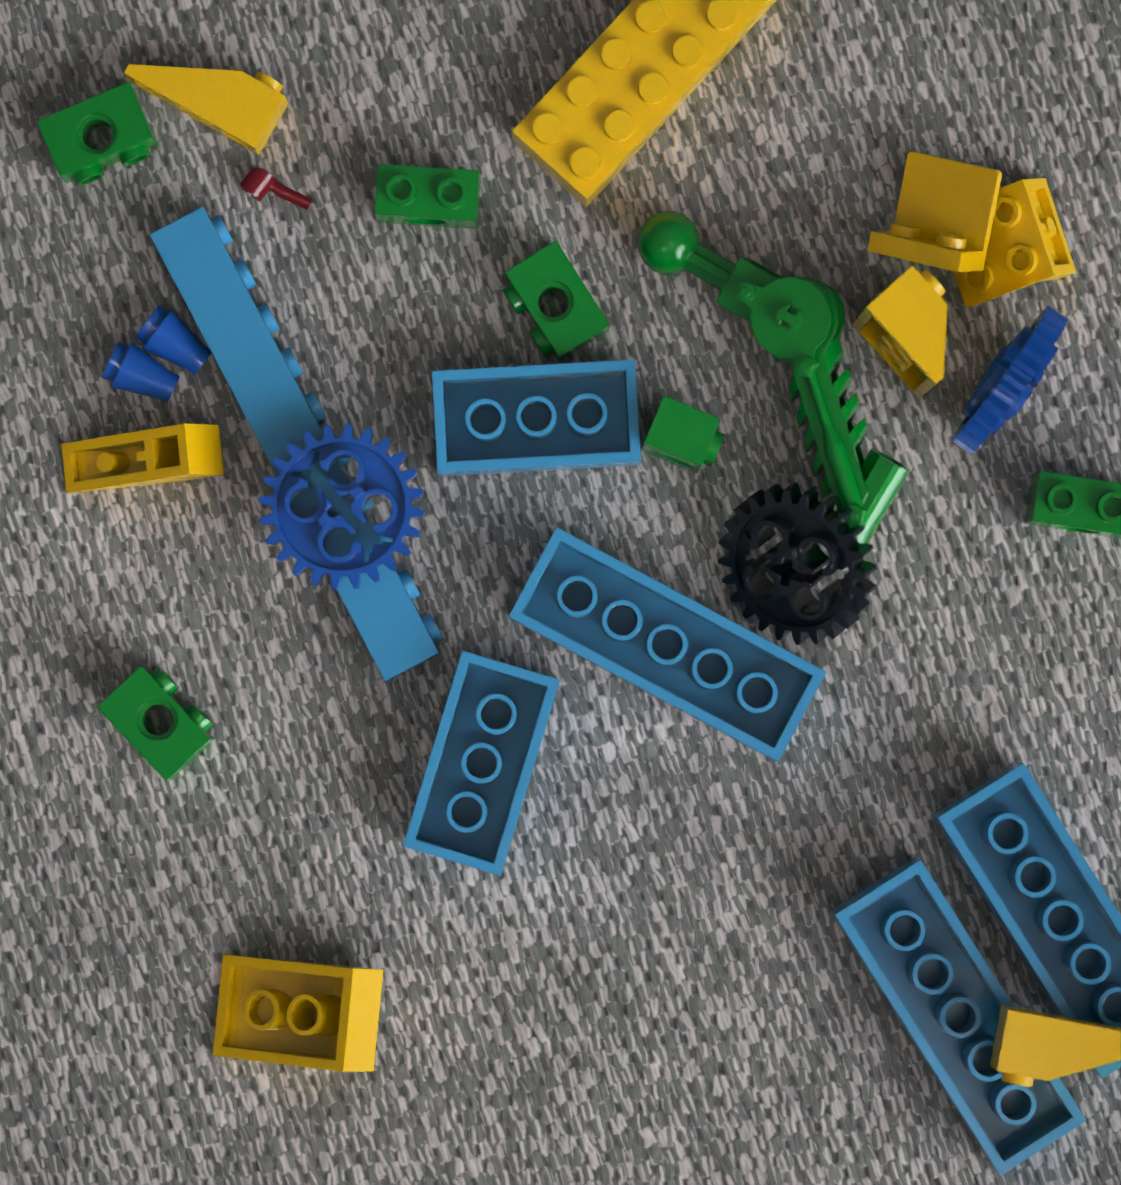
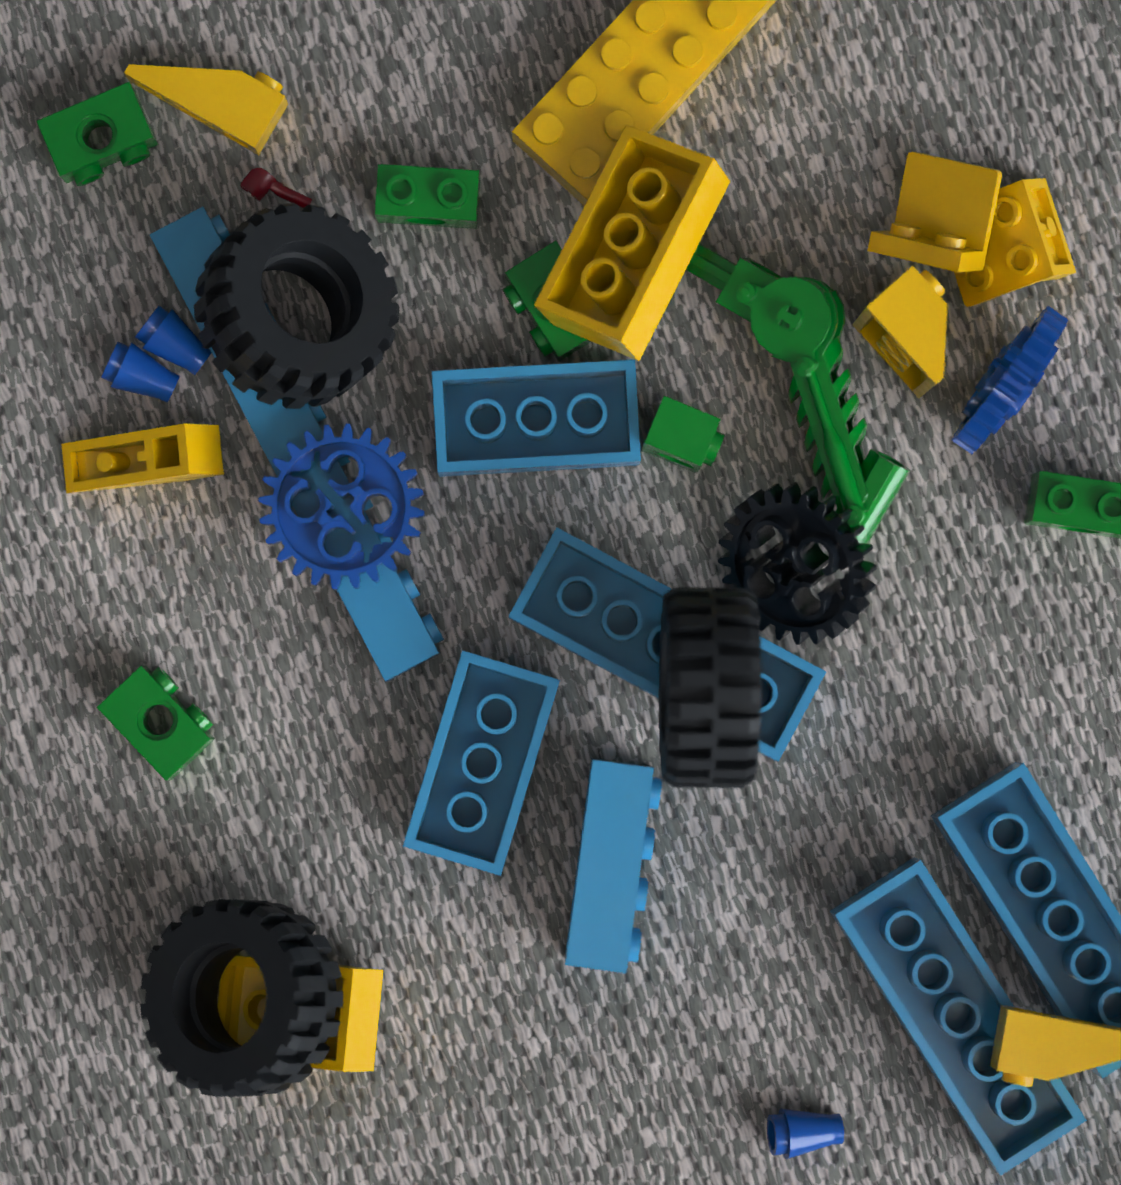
none -> black tyre [140,899,343,1097]
none -> black tyre [194,203,400,409]
none -> yellow brick [534,124,731,361]
none -> dark azure brick [565,758,662,973]
none -> black tyre [659,587,761,788]
none -> blue cone [767,1108,844,1159]

